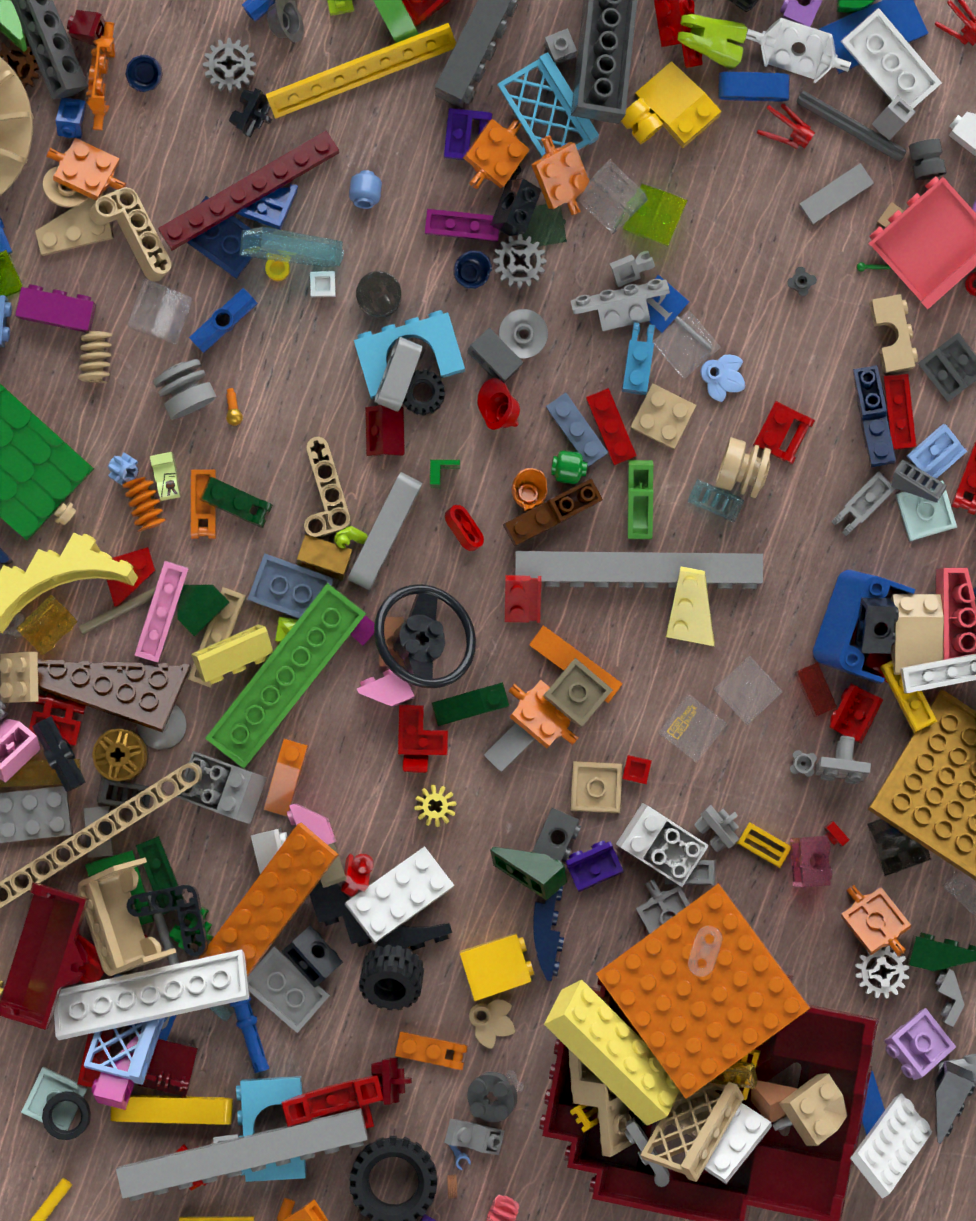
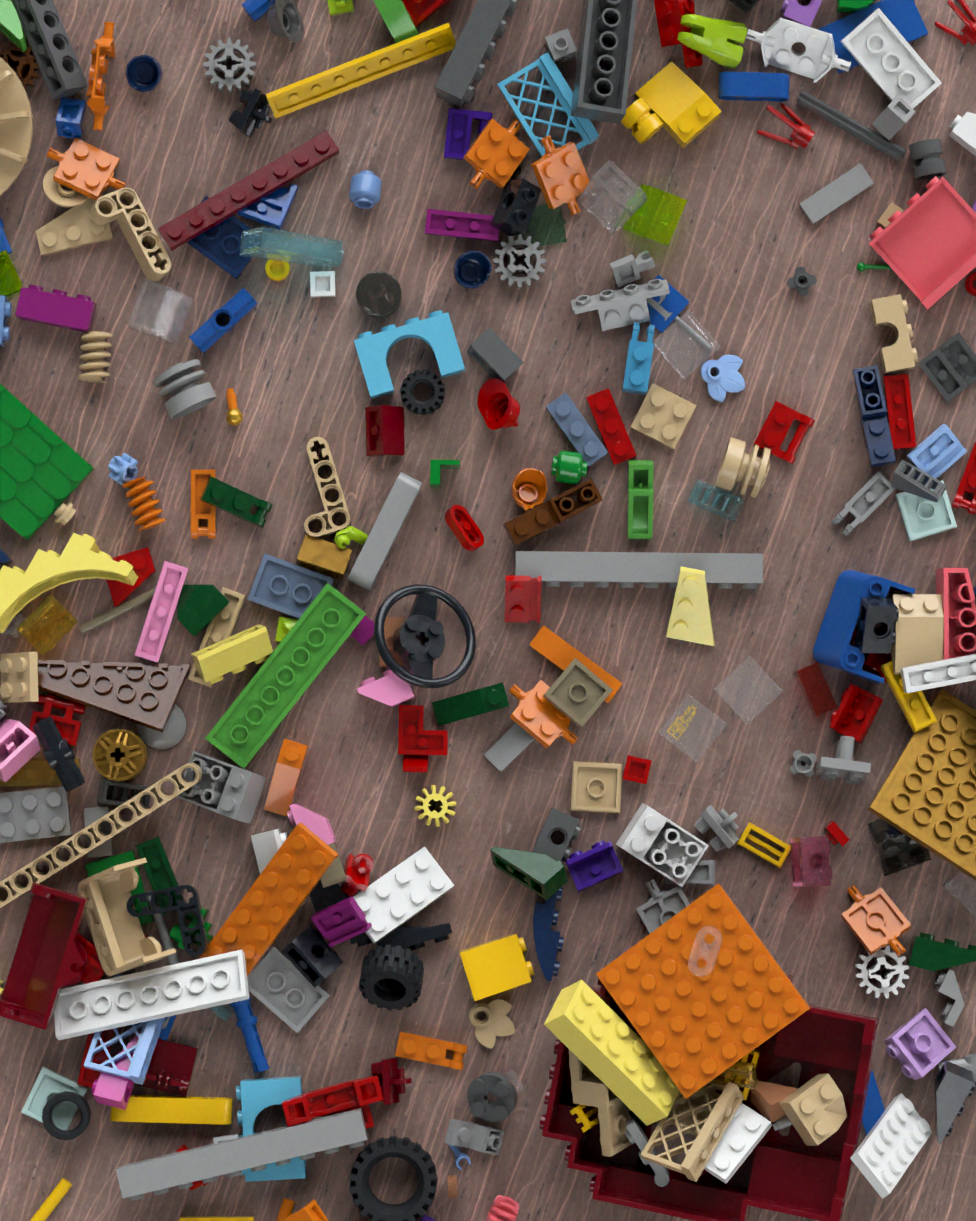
dark red slope [67,10,105,46] -> none
yellowish green leg [150,452,181,501] -> none
light grey beam [374,337,422,412] -> none
light grey dish [499,309,548,358] -> none
none -> magenta plate [311,896,372,947]

